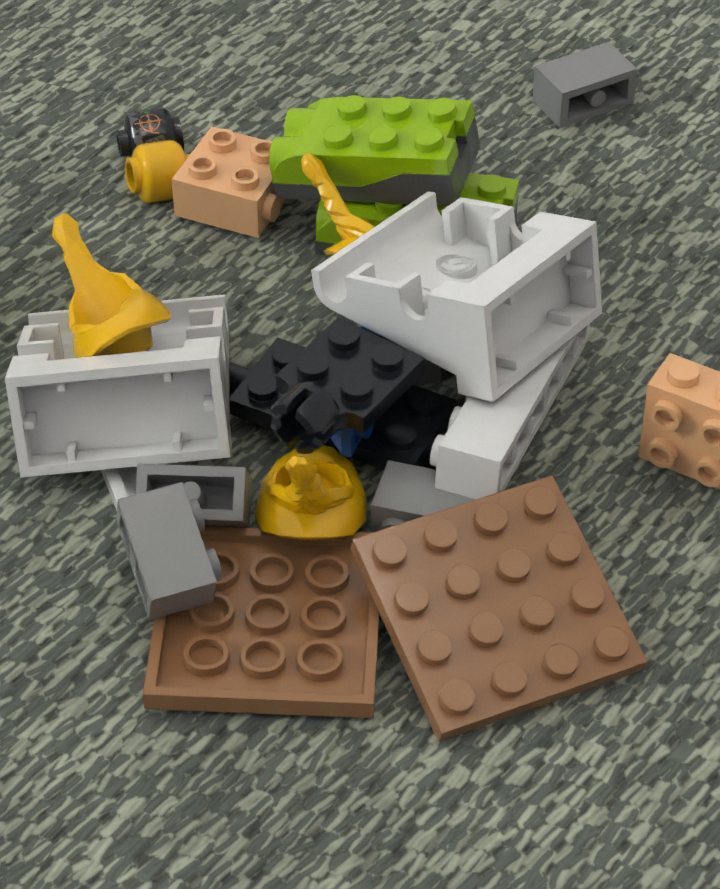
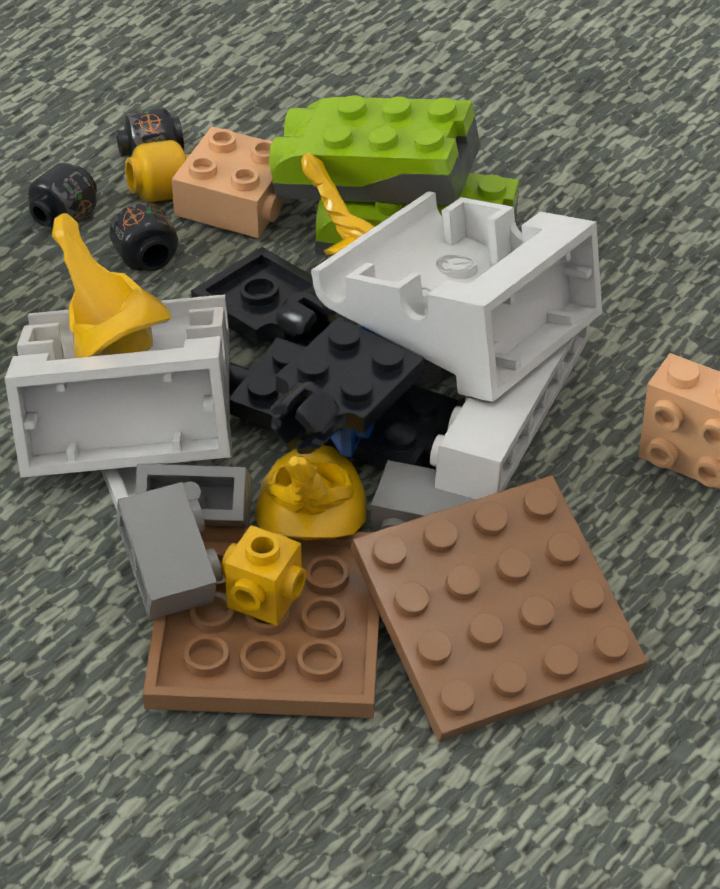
light grey brick [532,42,637,128] -> none
none -> black head [28,163,97,229]
none -> black head [109,202,179,271]
none -> black plate [191,247,337,347]
none -> yellow brick [221,525,307,626]

